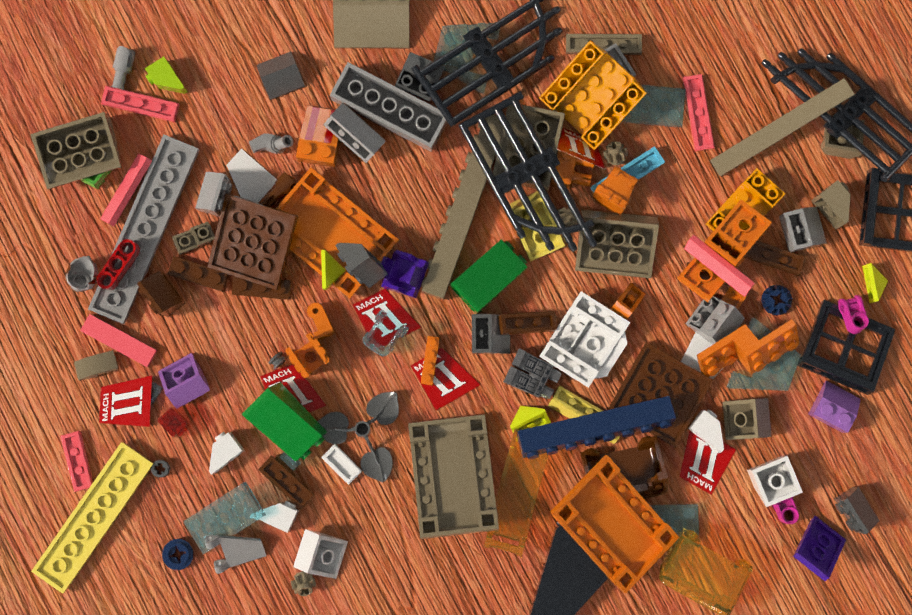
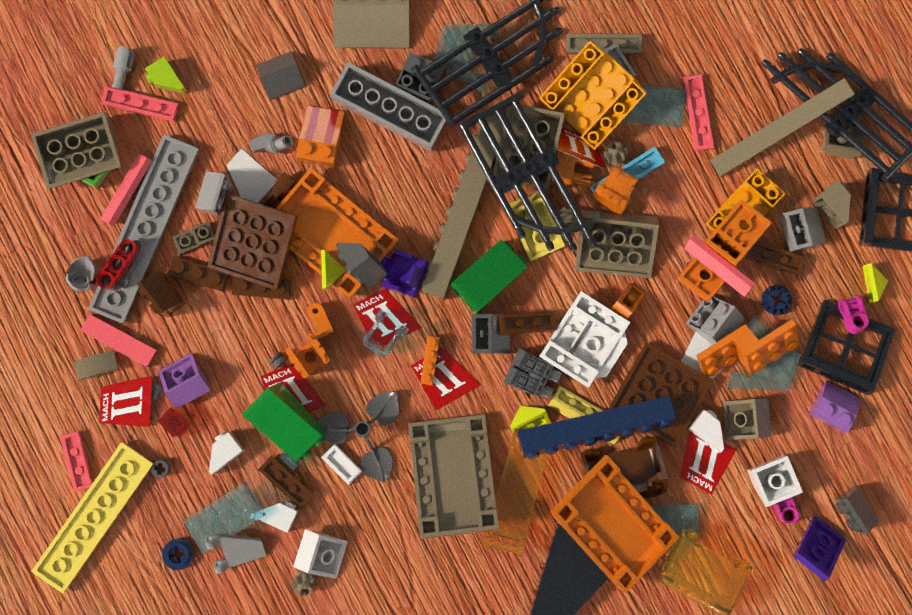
light grey brick [323,103,385,163] -> none
orange plate [720,286,747,310] -> none

